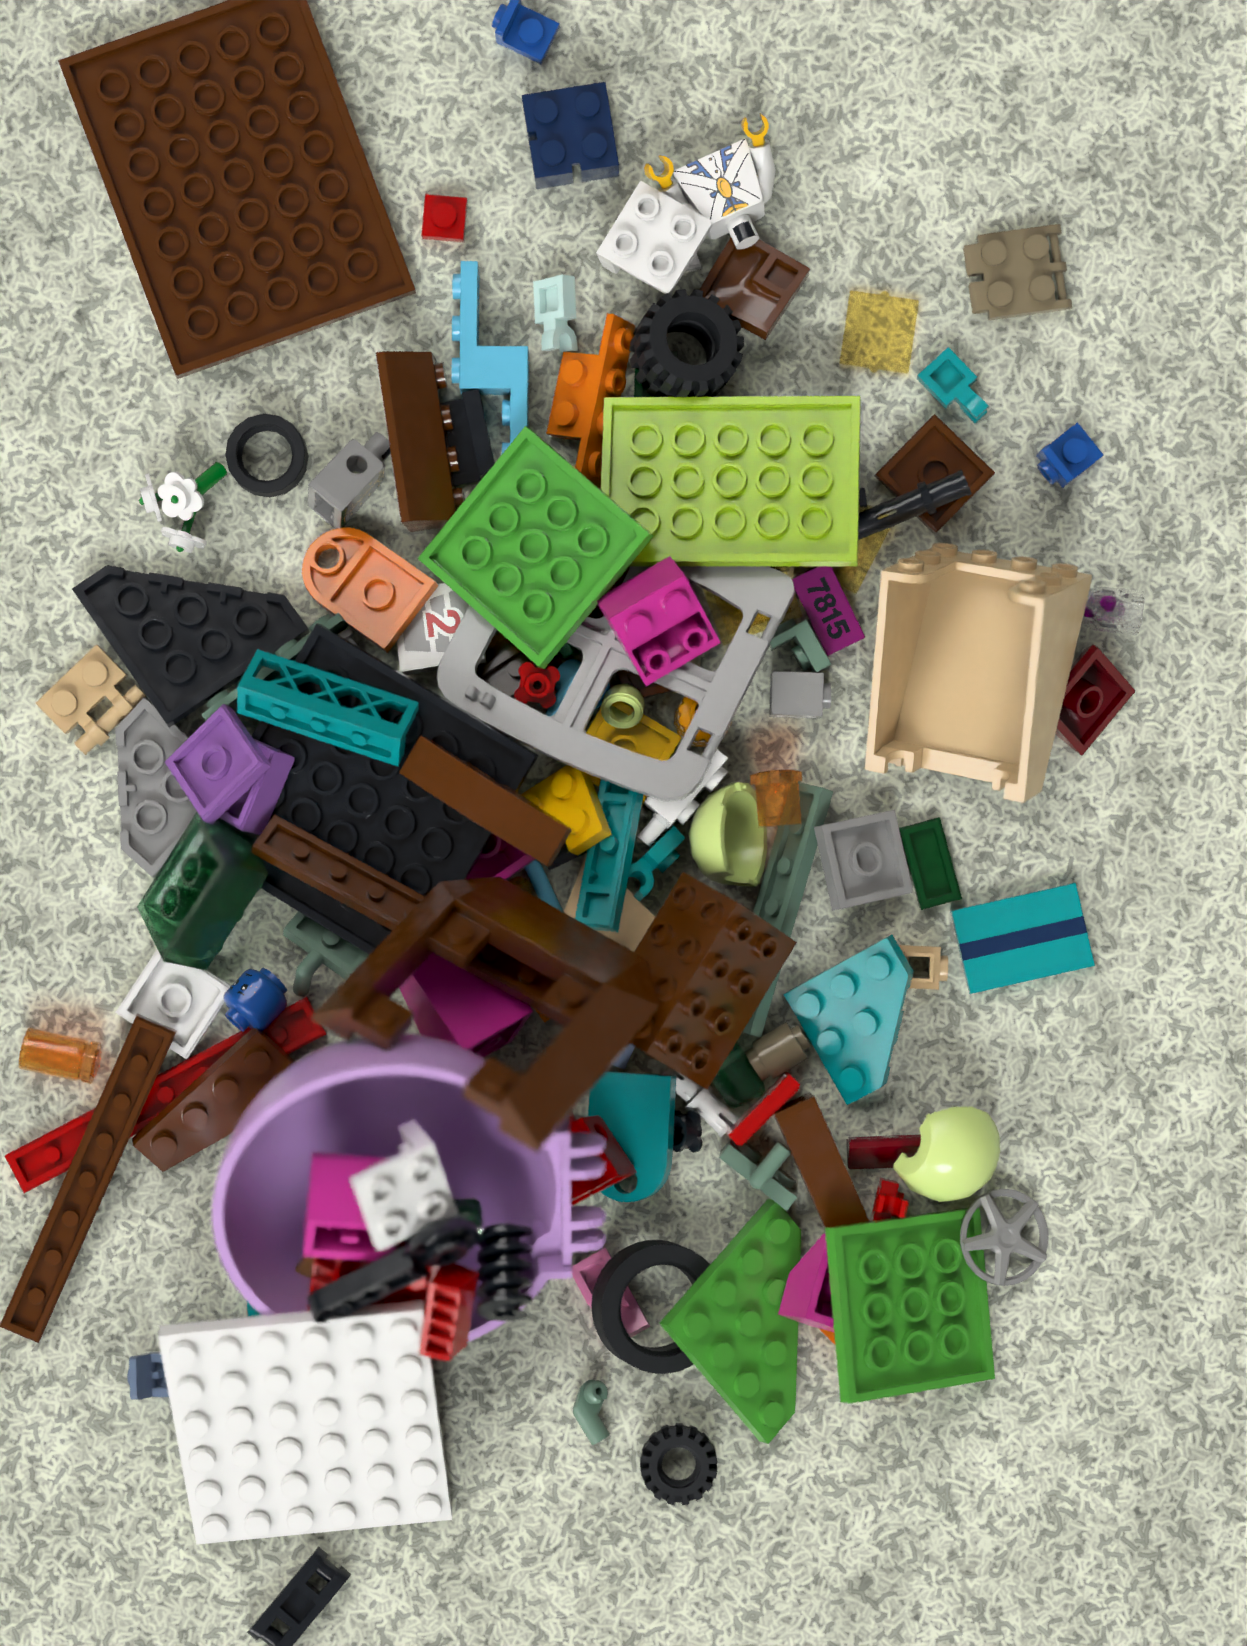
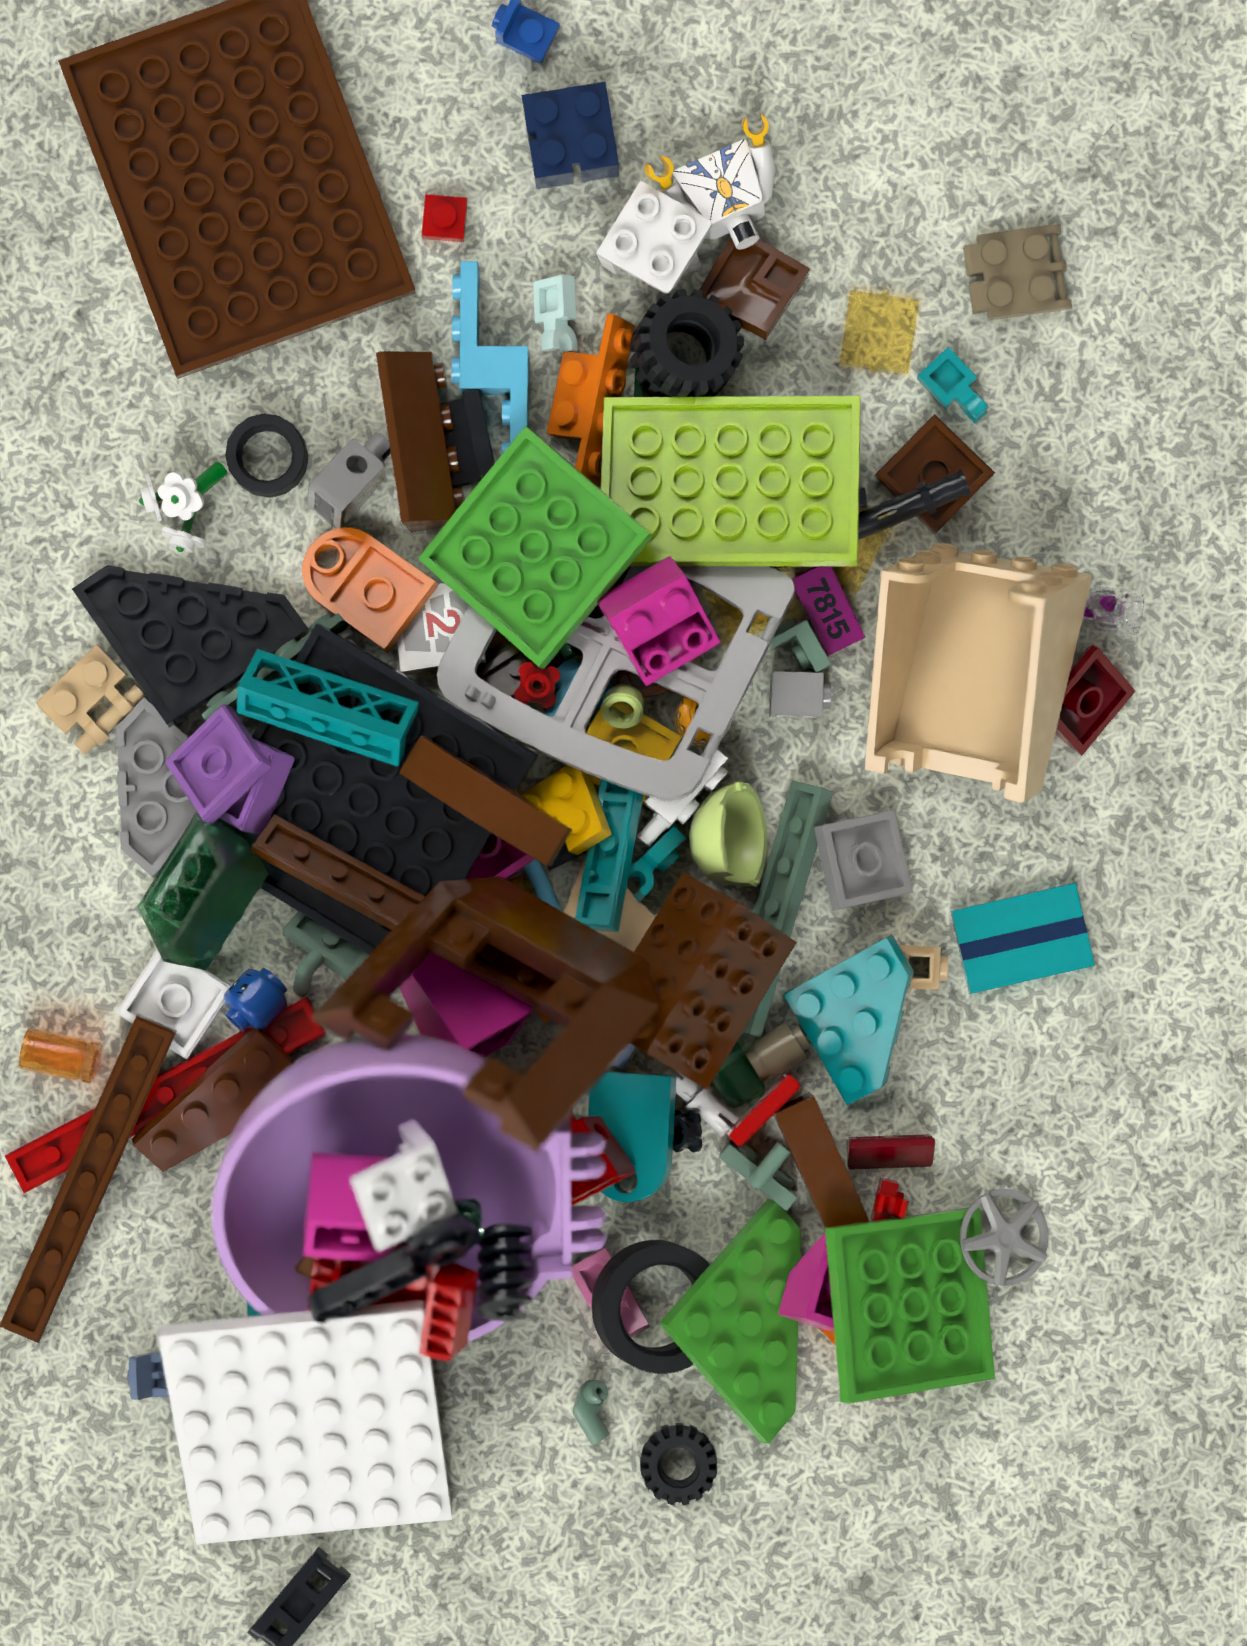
clear orange tile [750,770,803,828] -> none
yellowish green cylinder [893,1107,1000,1202] -> none
dark green tile [899,817,962,910] -> none
blue bracket [1036,422,1104,488] -> none

